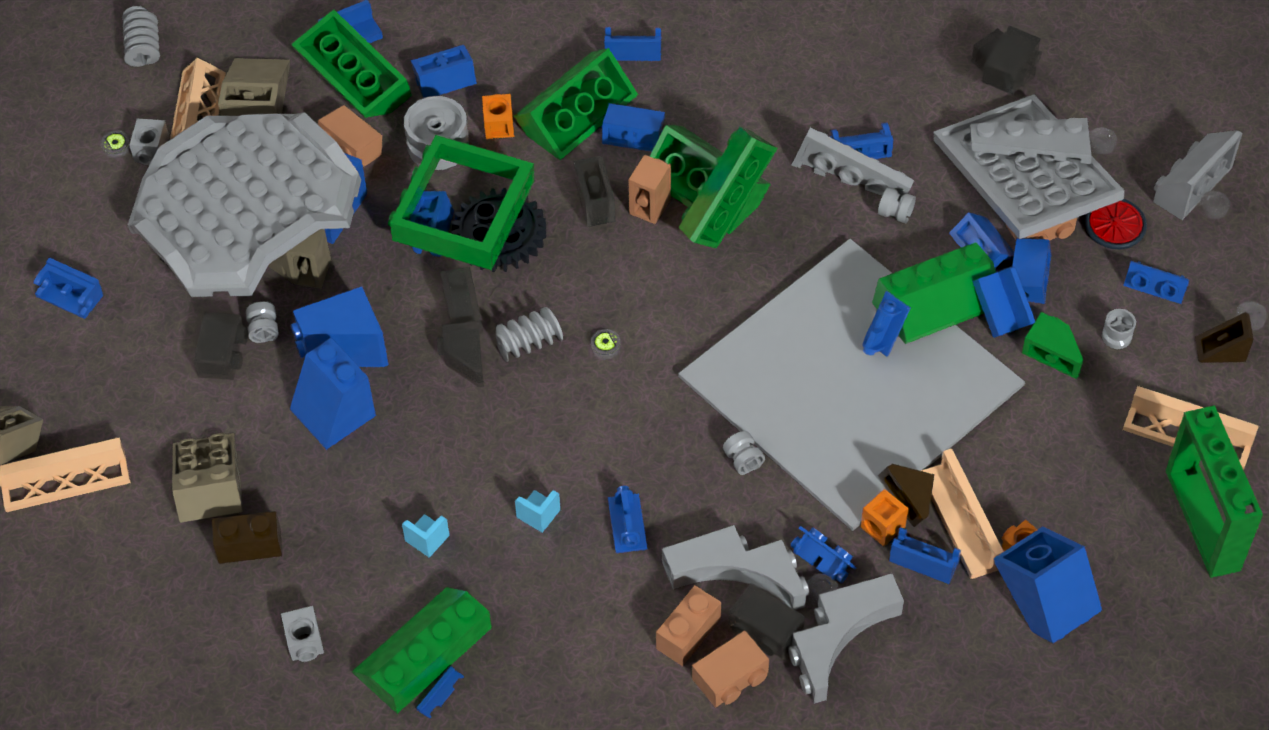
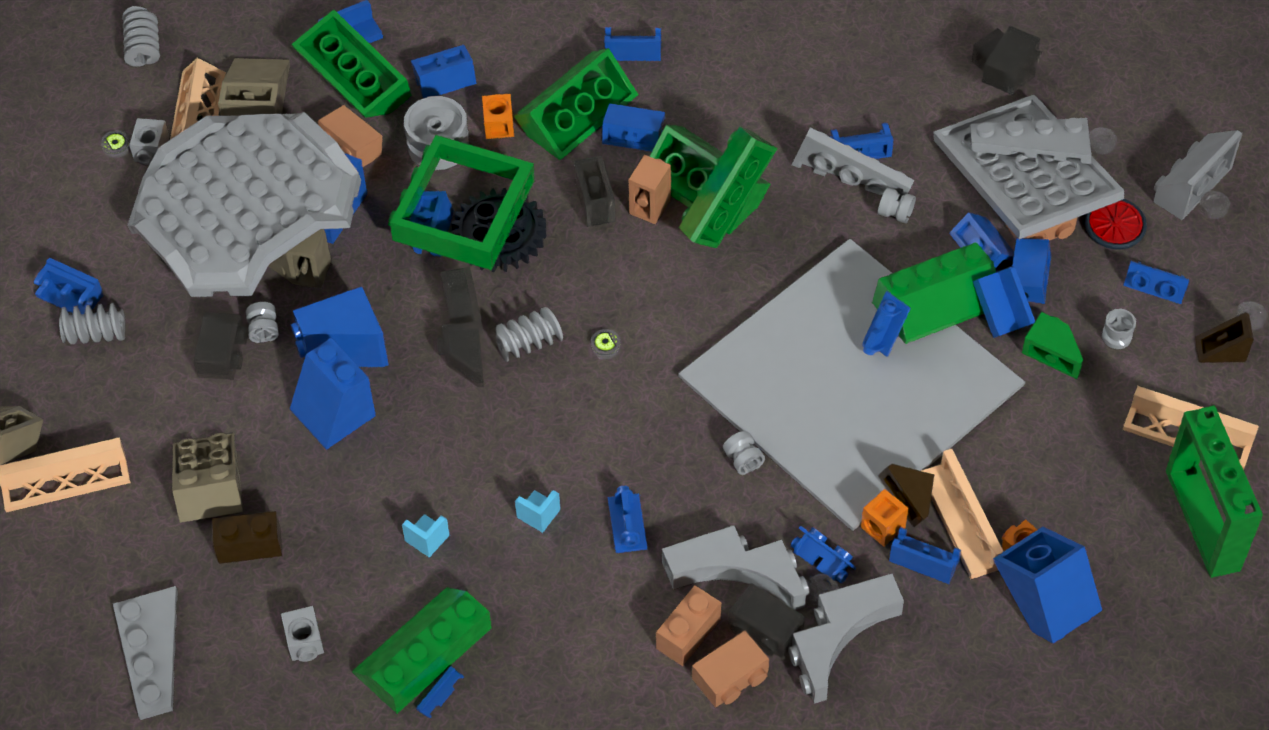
none -> light grey piece [59,303,125,344]
none -> light grey wing [113,586,178,720]

